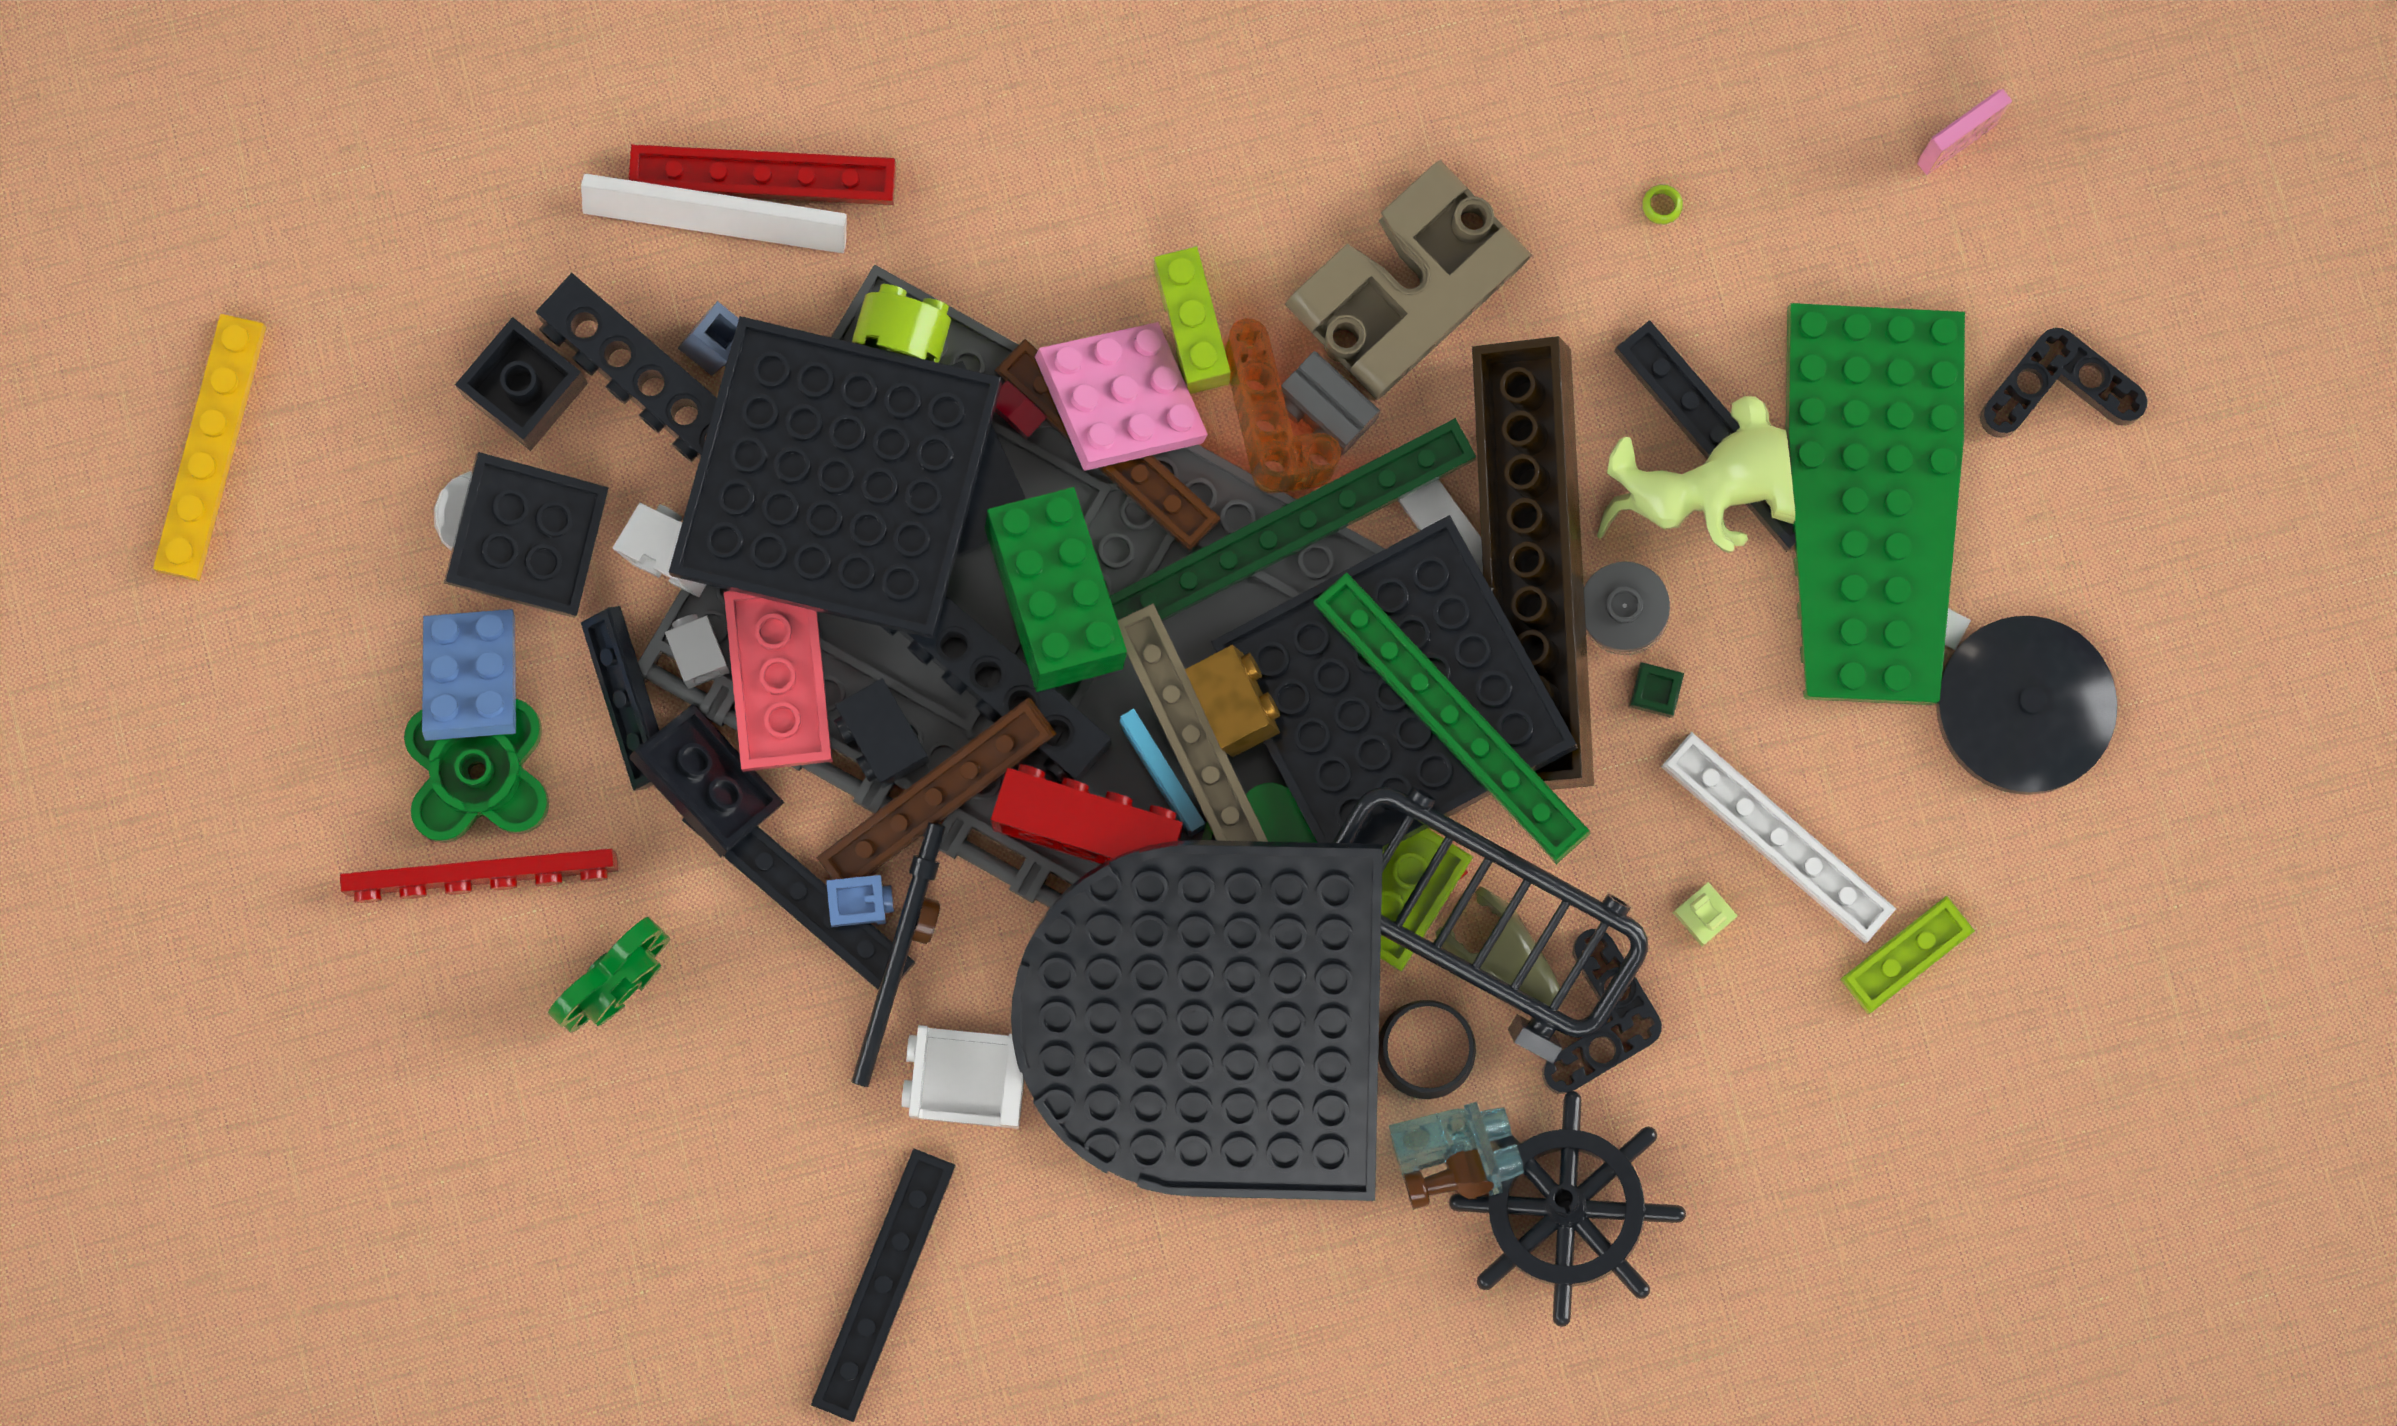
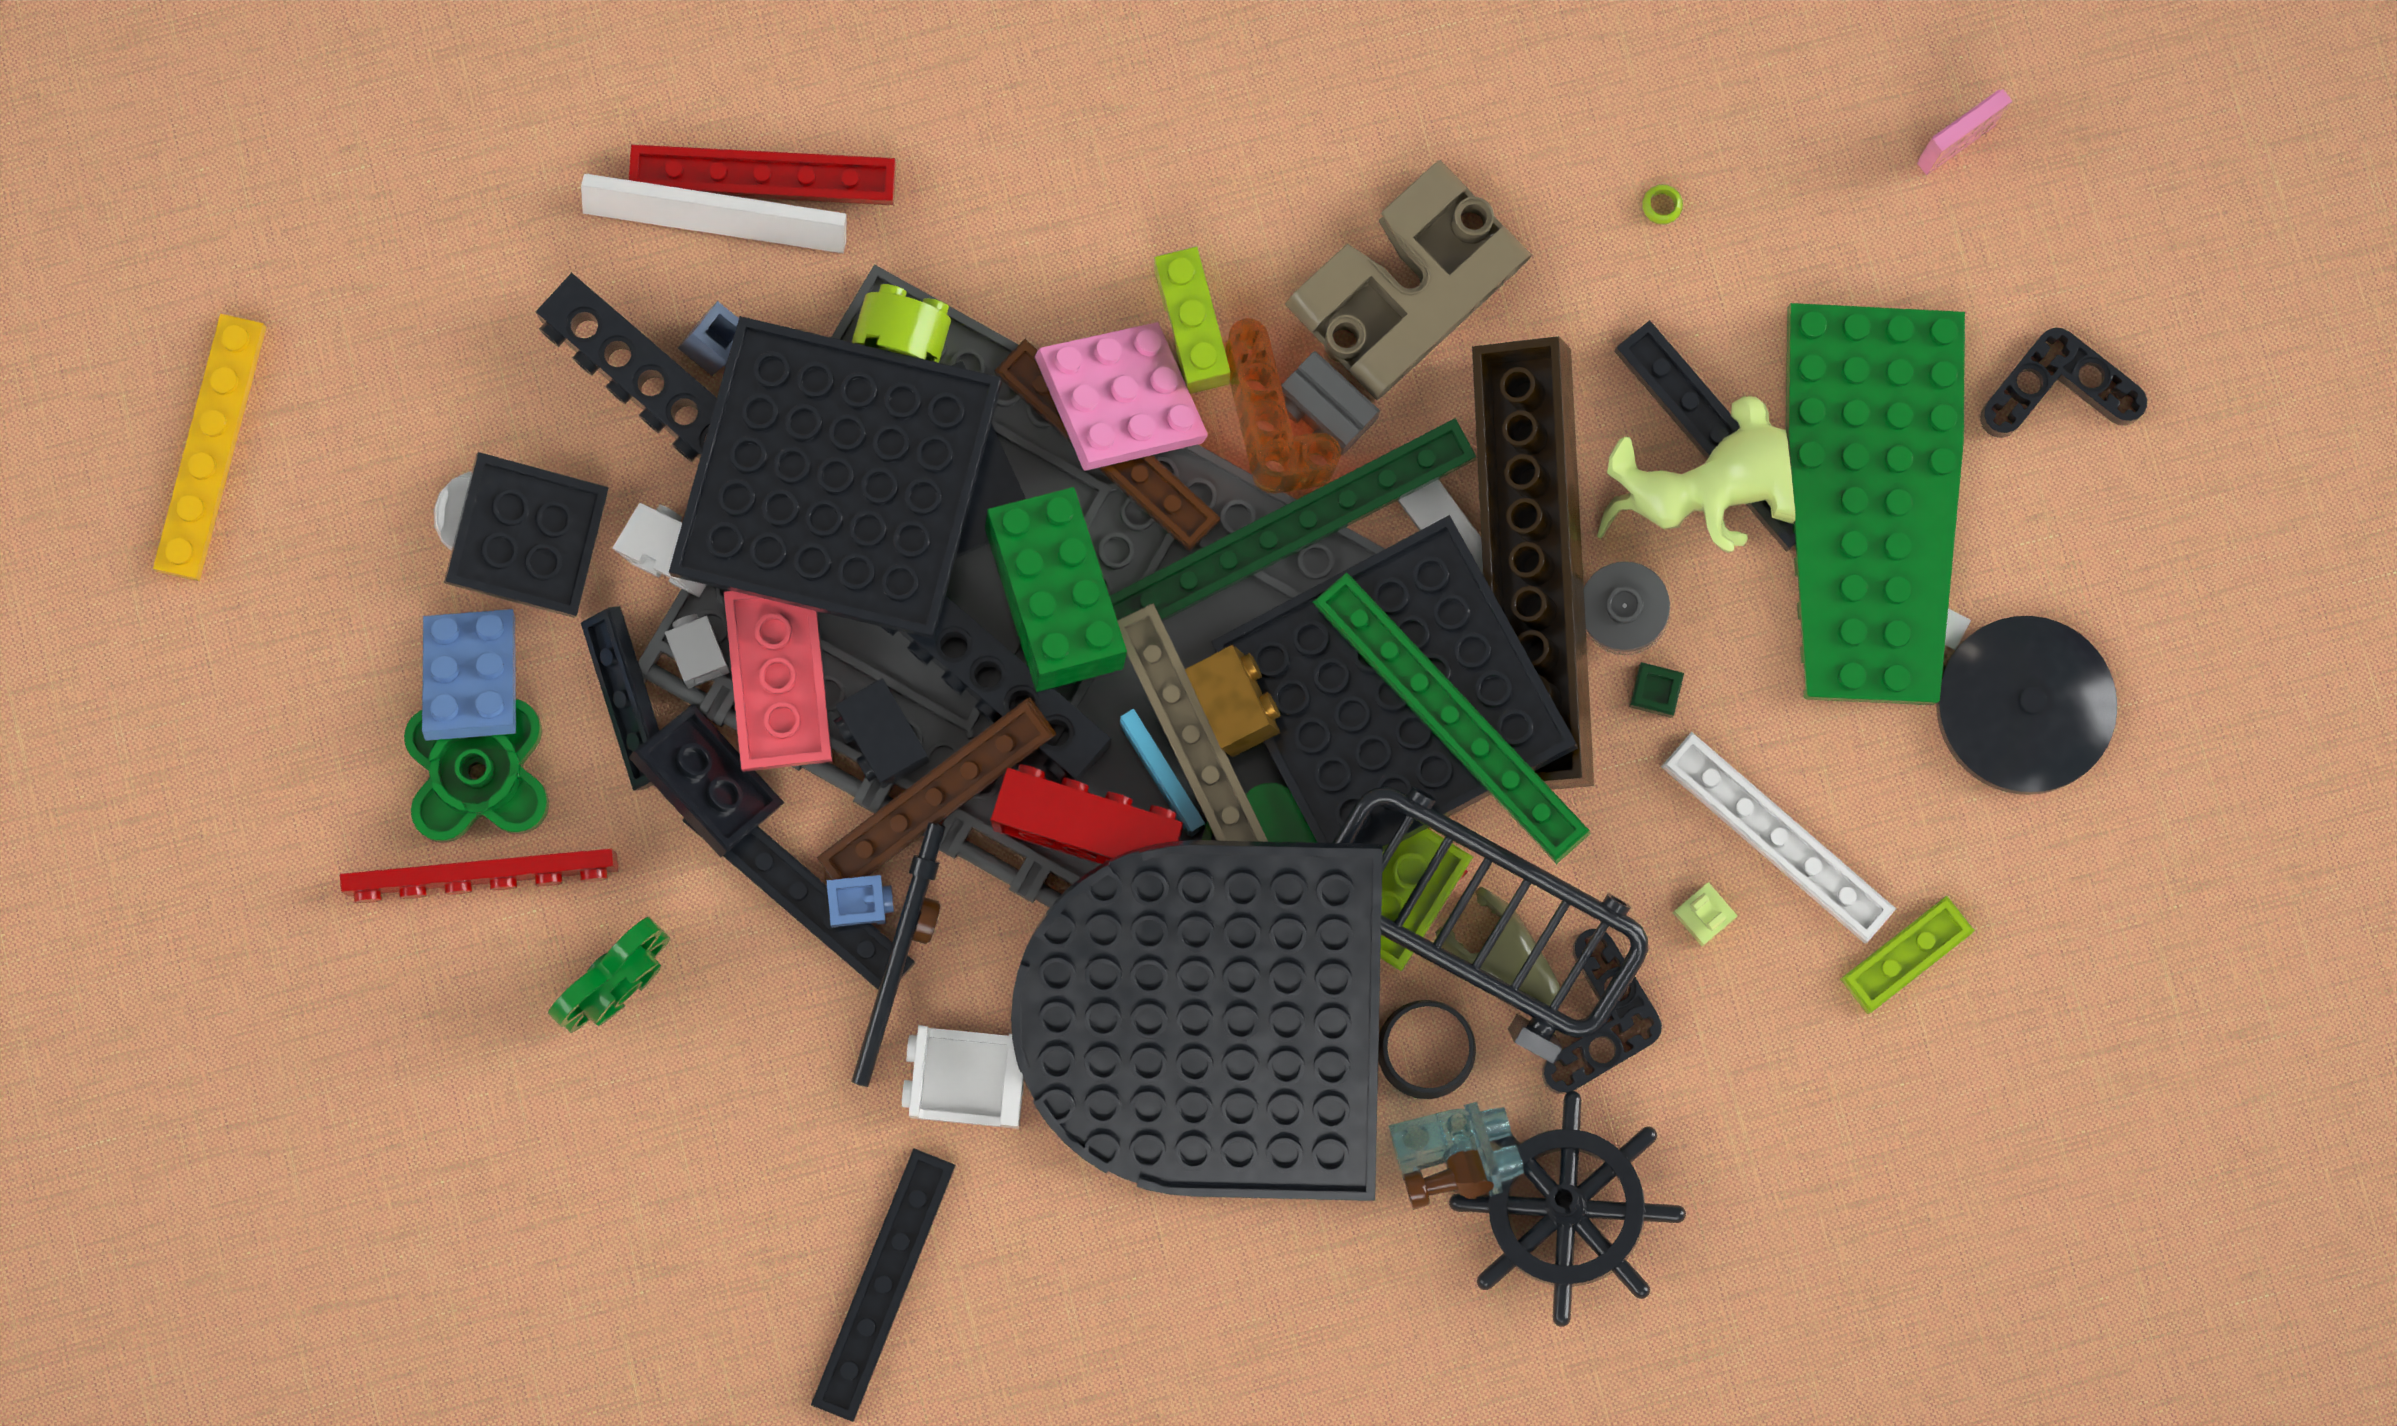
black brick [455,317,588,451] -> none
dark red piece [995,381,1047,440] -> none

